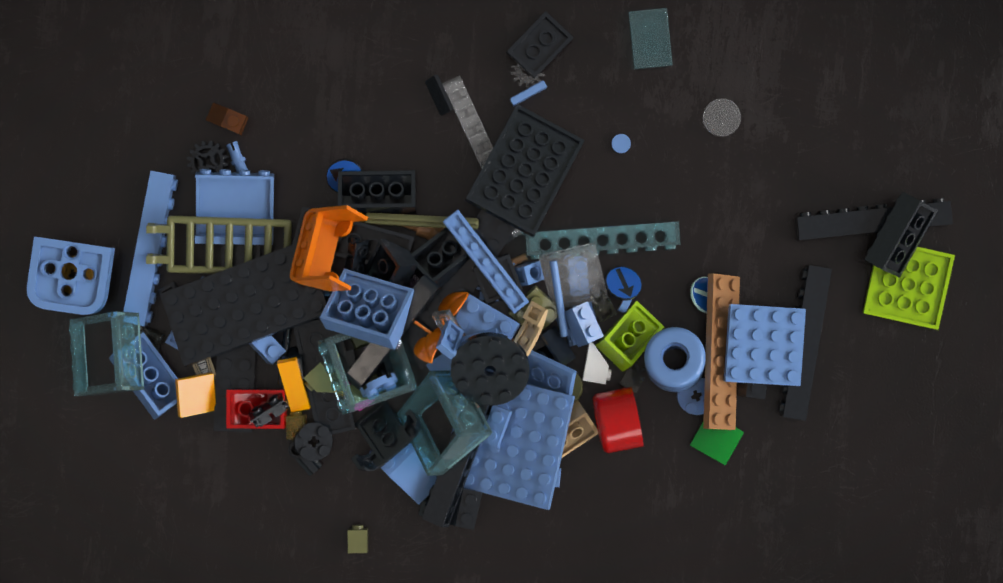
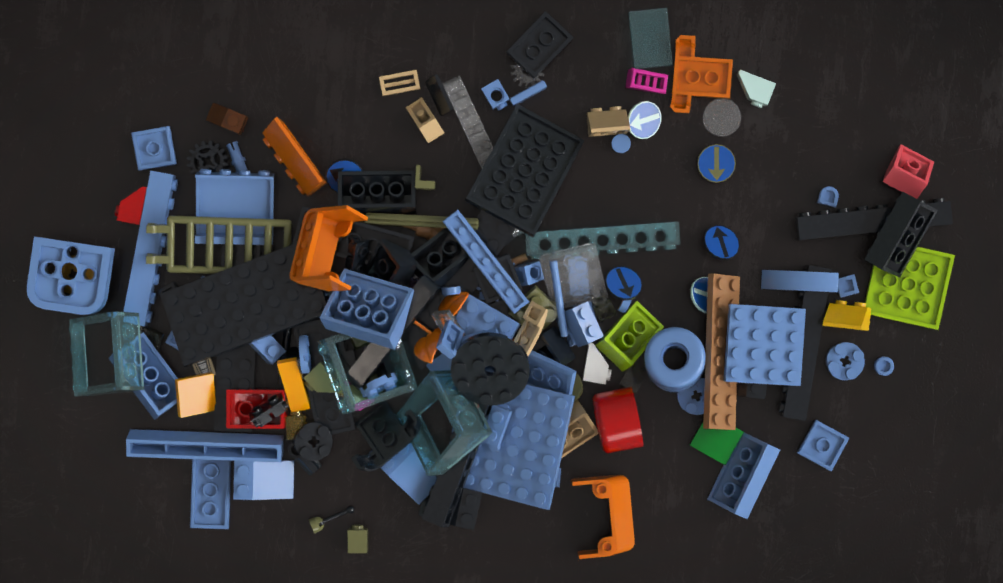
none -> red slope [115,186,147,225]
none -> medium blue brick [126,429,284,462]
none -> medium blue plate [131,126,177,171]
none -> medium blue tile [190,459,231,529]
none -> slope [233,460,294,500]
none -> orange slope [263,117,327,196]
none -> medium blue tile [299,335,311,374]
none -> hinge [309,506,354,534]
none -> tan tile [379,70,420,96]
none -> tan slope [406,97,444,143]
none -> olive panel [415,165,436,191]
none -> medium blue tile [441,286,461,296]
none -> medium blue brick [481,79,510,111]
none -> orange windscreen [571,475,635,559]
none -> tan slope [587,106,630,137]
none -> dark pink slope [625,68,669,94]
none -> piece [628,101,661,139]
none -> orange piece [670,35,733,113]
none -> blue piece [697,144,736,183]
none -> blue piece [703,225,740,260]
none -> medium blue slope [707,432,780,519]
none -> light aqua slope [737,70,776,108]
none -> medium blue slope [761,270,839,292]
none -> medium blue plate [797,419,849,471]
none -> medium blue tile [817,186,839,208]
none -> yellow slope [823,300,871,331]
none -> medium blue plate [825,342,865,380]
none -> medium blue plate [838,274,859,298]
none -> medium blue tile [874,356,894,376]
none -> coral slope [883,144,934,199]

